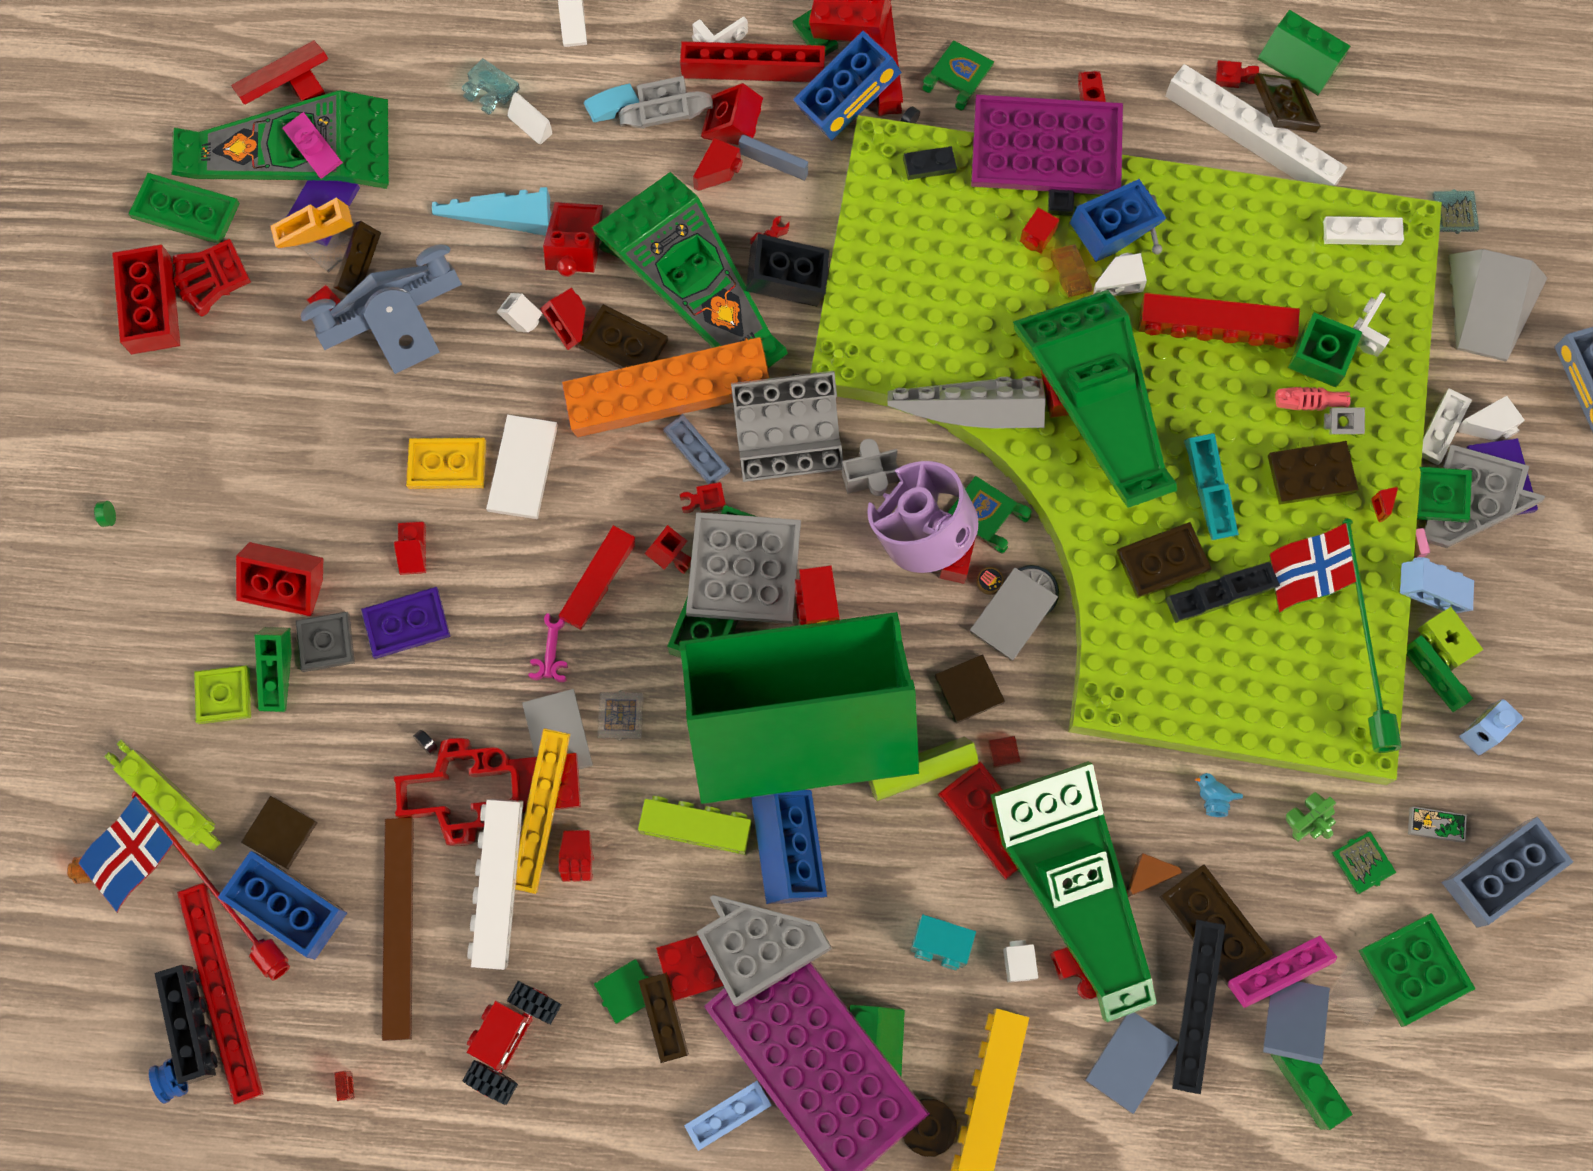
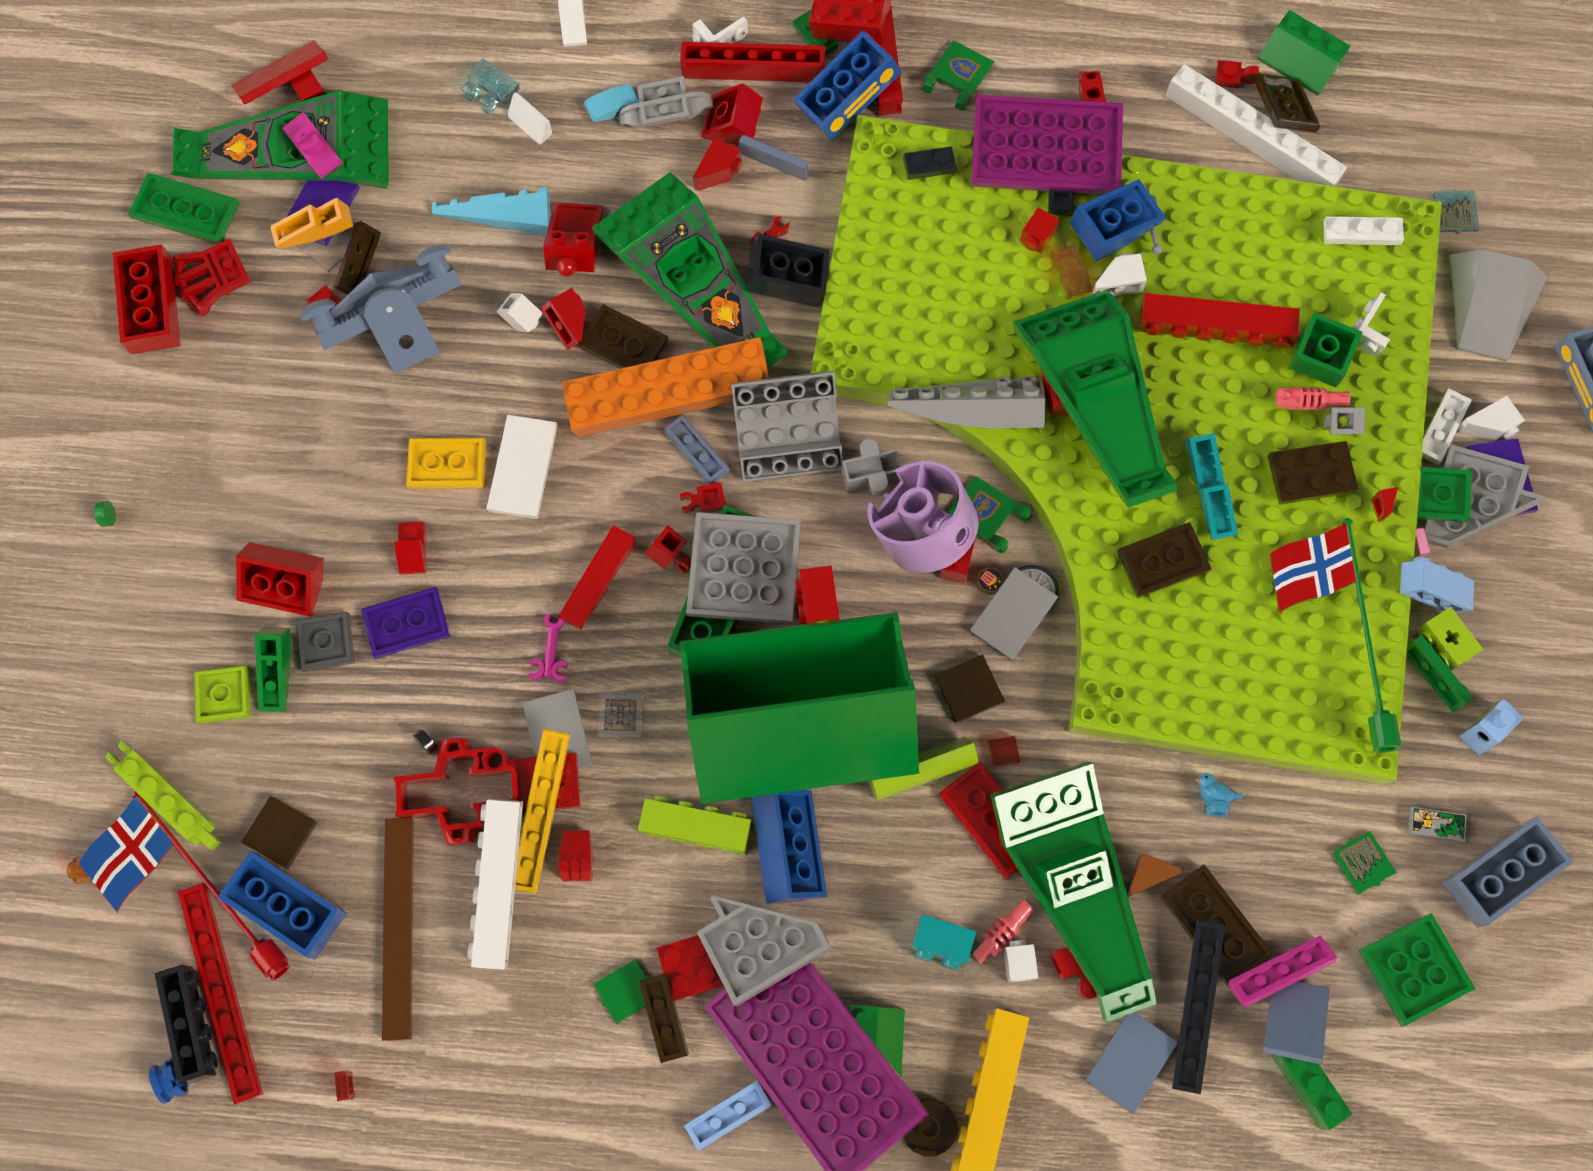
brick [462,981,562,1105] -> none
black tile [900,106,920,124] -> none
black slope [1165,562,1280,623] -> none
bright green hips [1286,792,1336,842] -> none
none -> coral hinge [972,899,1035,964]

